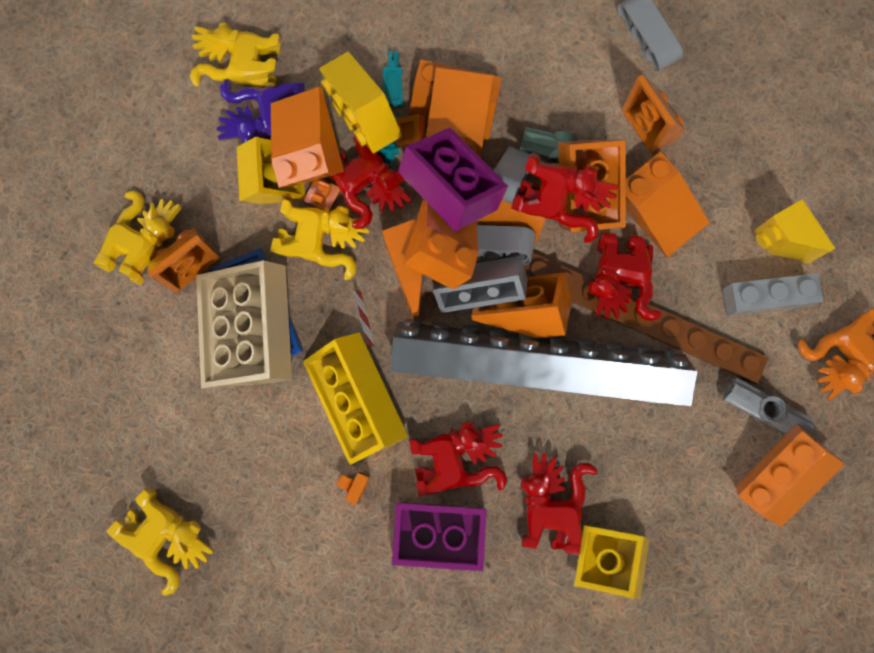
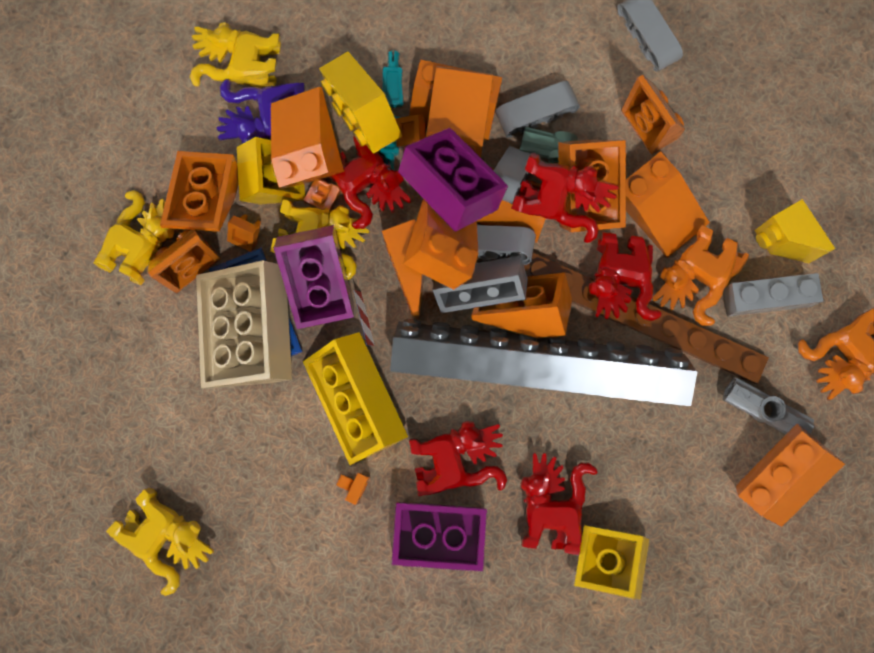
none -> orange slope [160,151,239,232]
none -> orange tile [227,214,261,252]
none -> magenta brick [274,225,354,329]
none -> light grey beam [495,81,580,138]
none -> orange animal [653,225,749,326]

